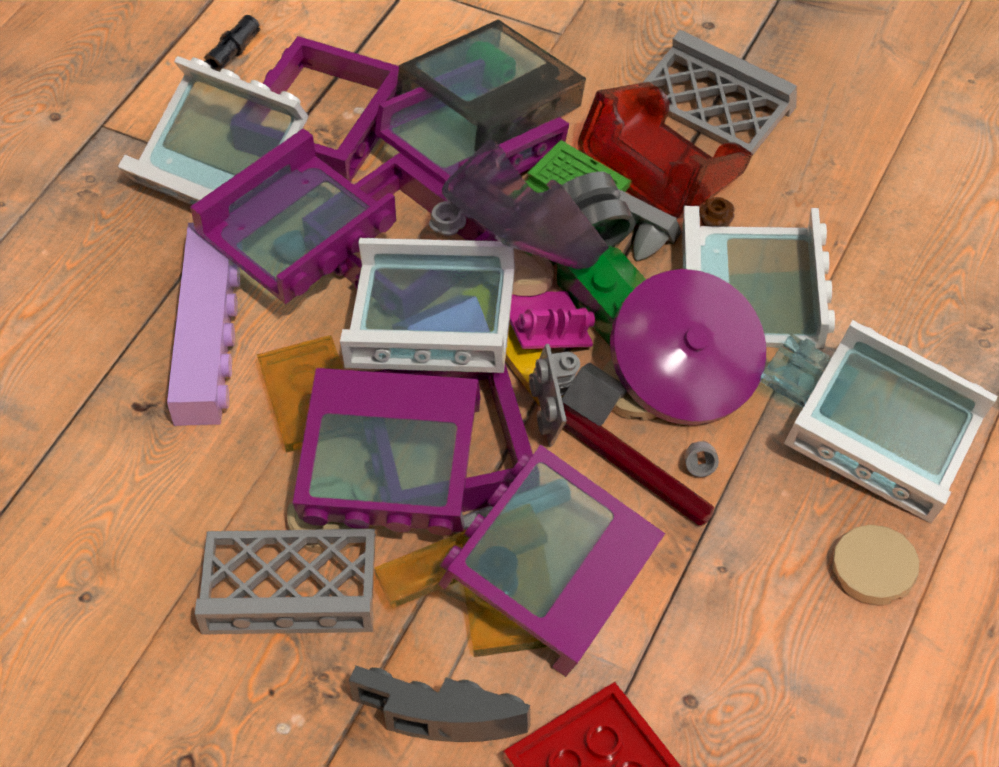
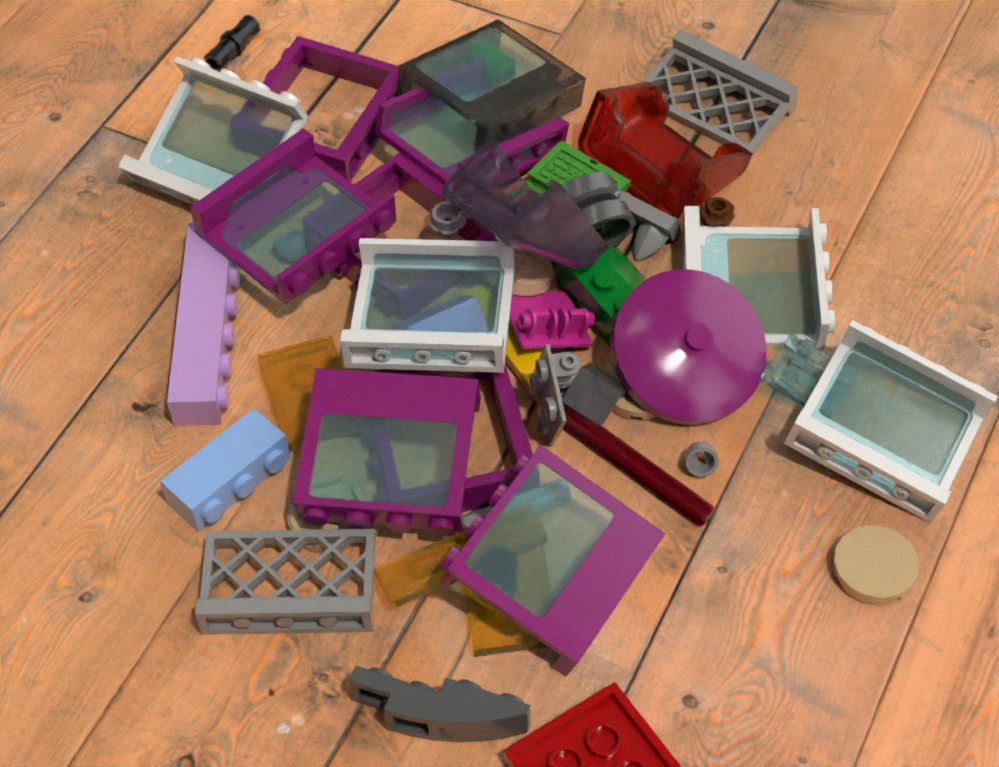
none -> light blue brick [160,408,291,532]

